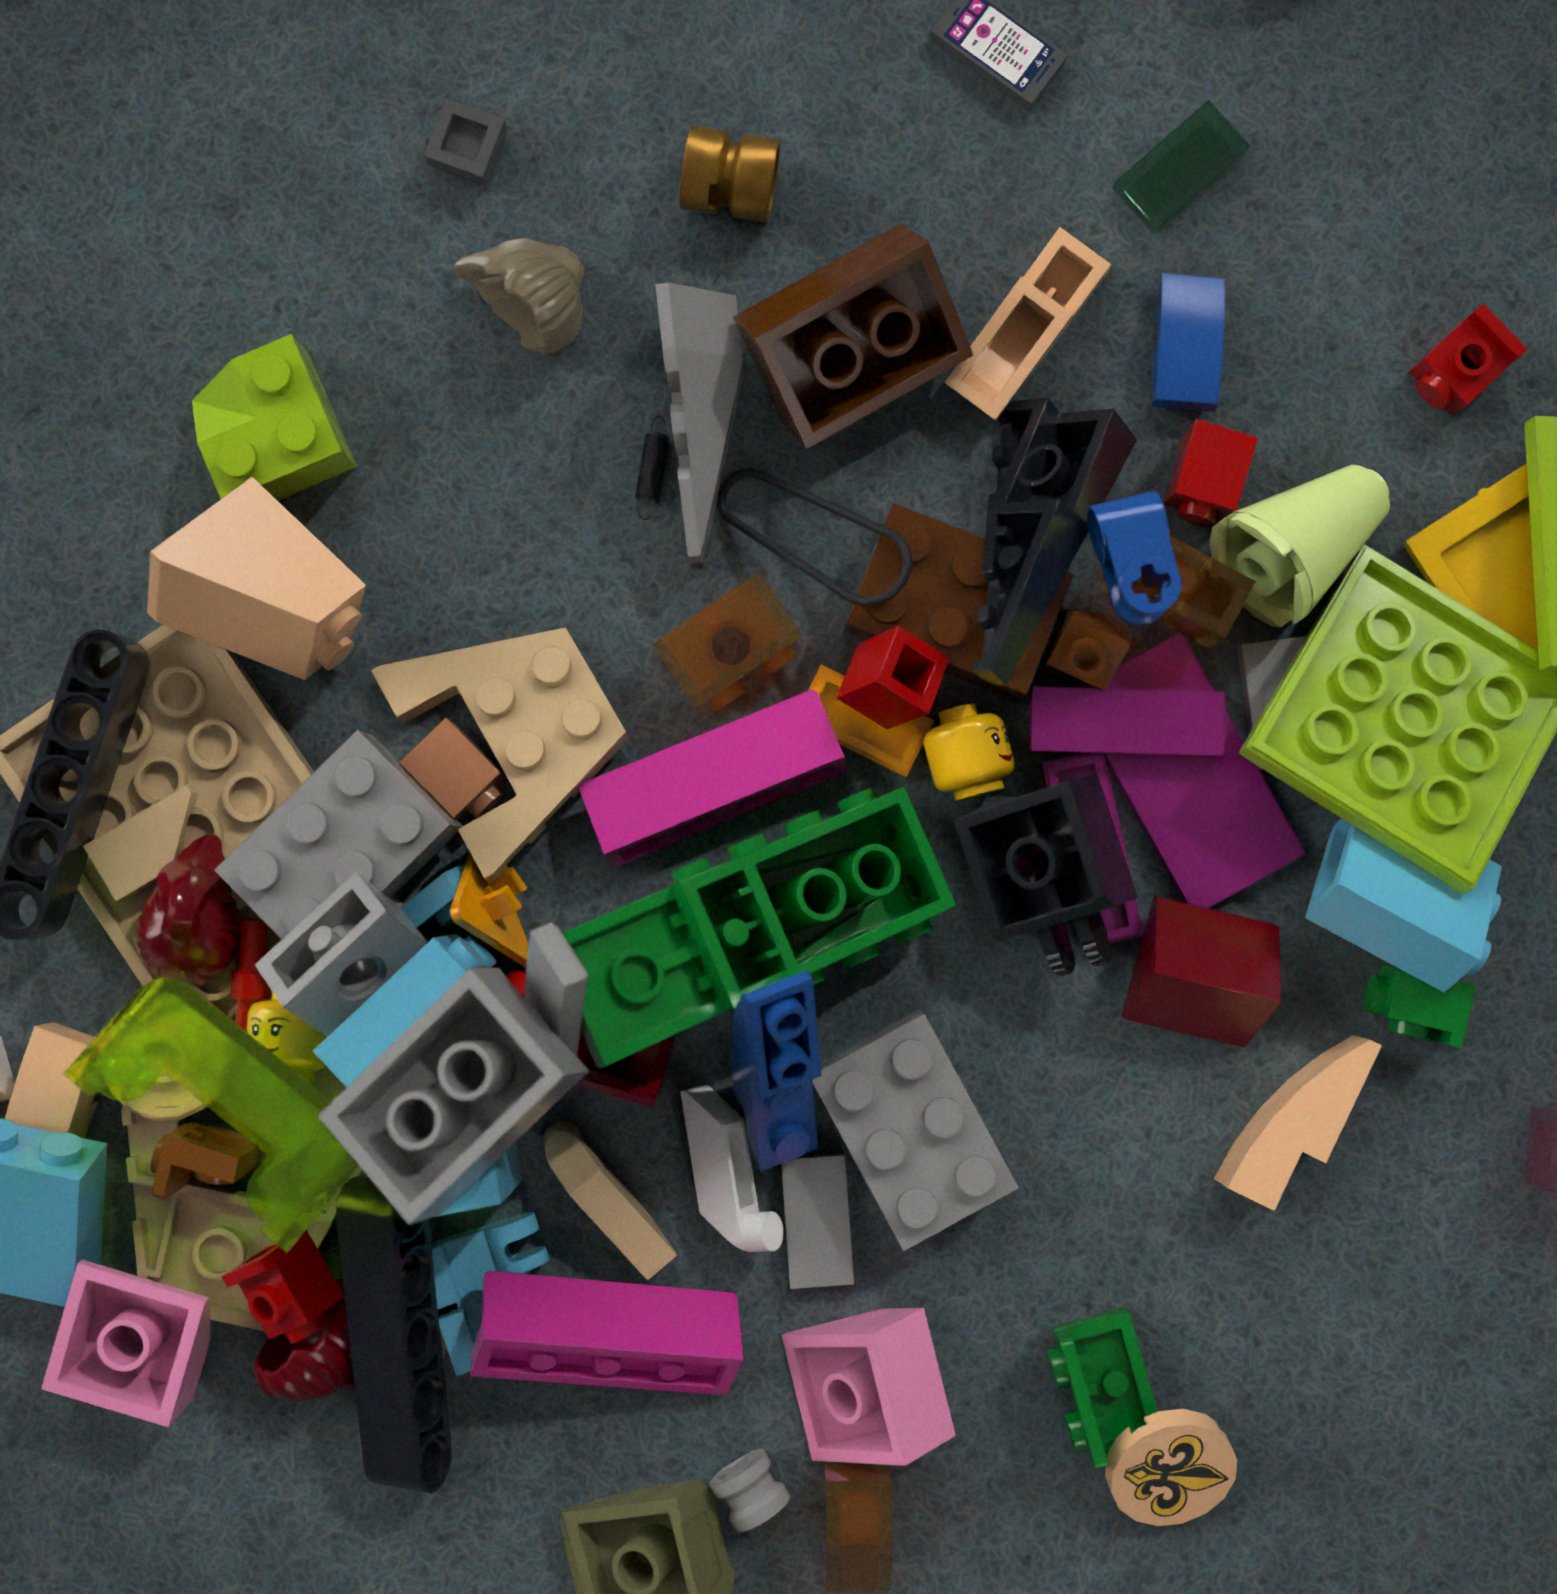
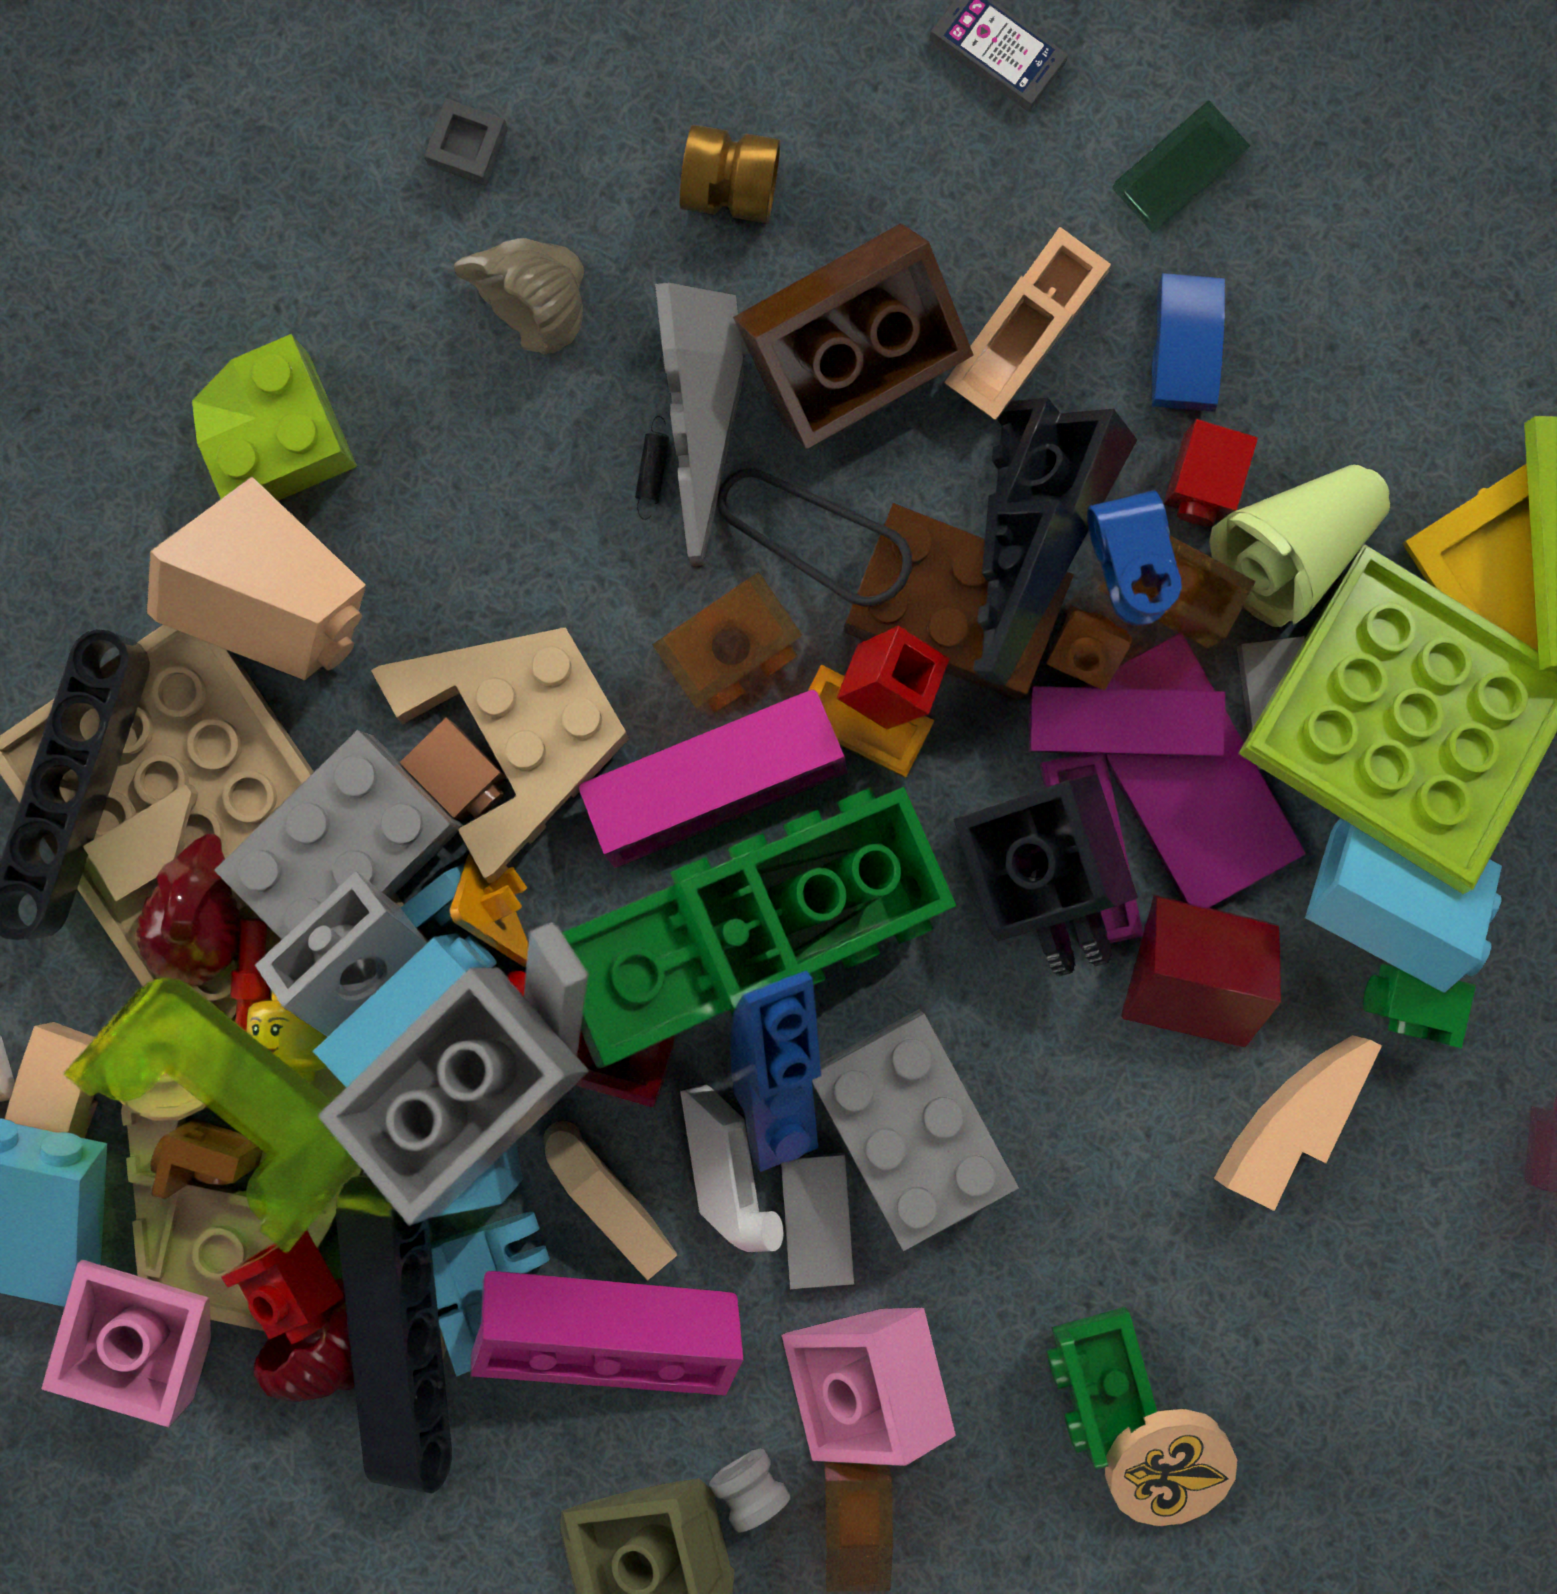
yellow head [923,703,1014,801] -> none
red brick [1409,303,1528,416] -> none

